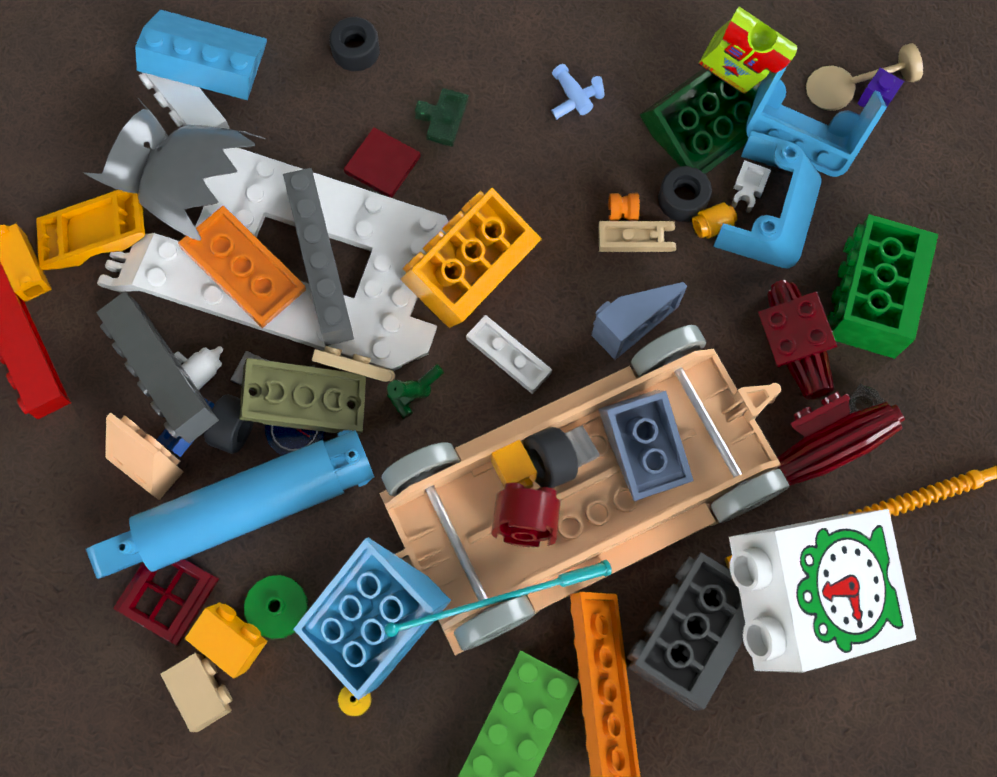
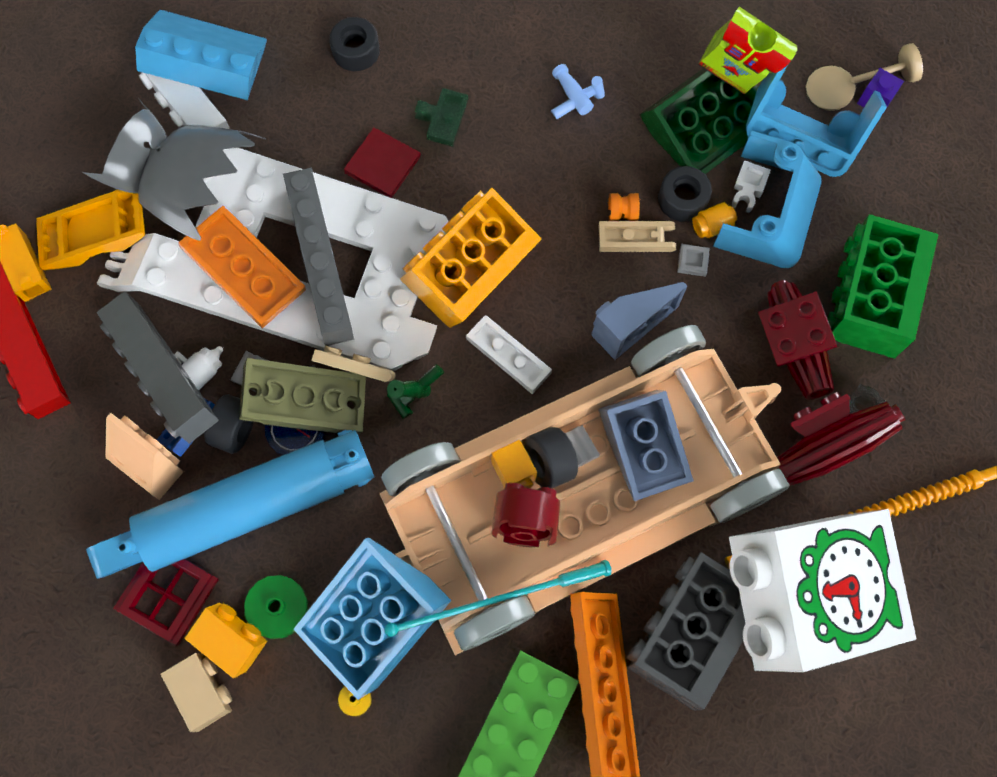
none -> light grey tile [677,244,710,277]

